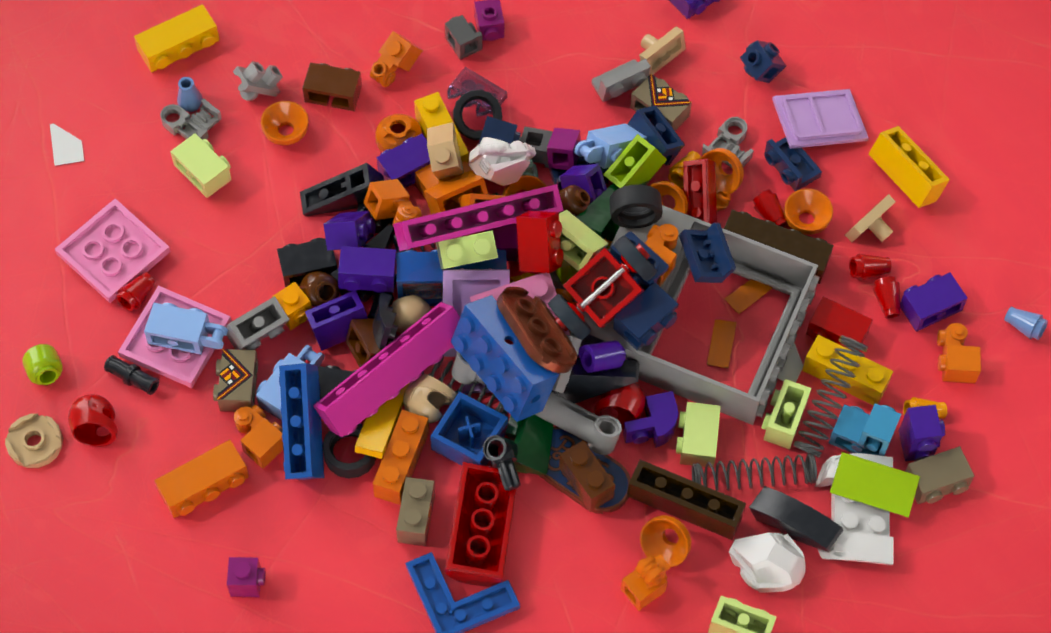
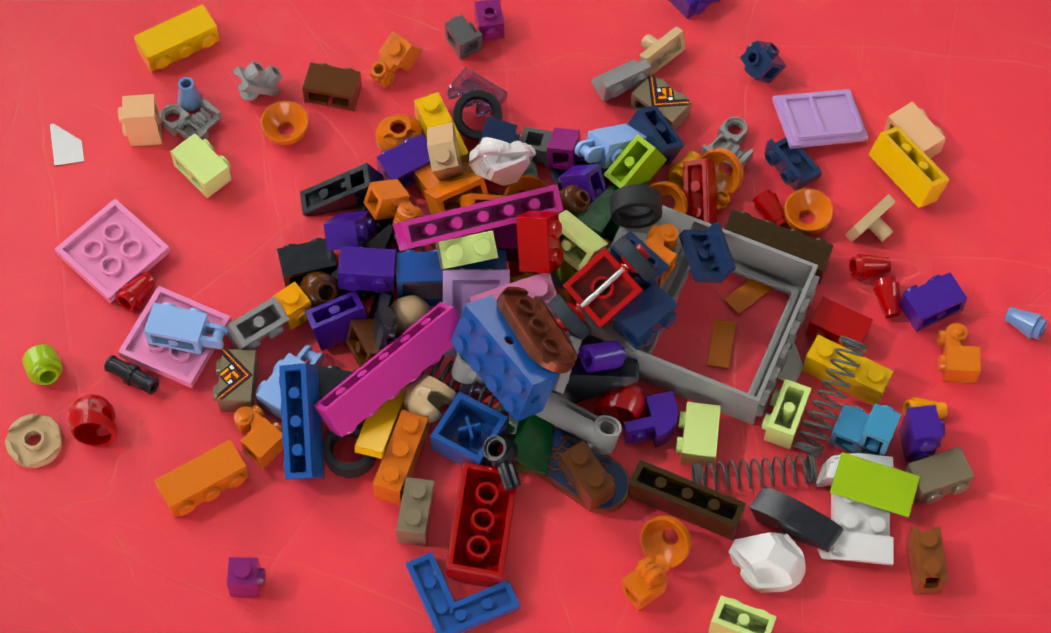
none -> light nougat brick [118,94,162,147]
none -> light nougat brick [884,101,946,158]
none -> dark orange brick [906,526,948,594]

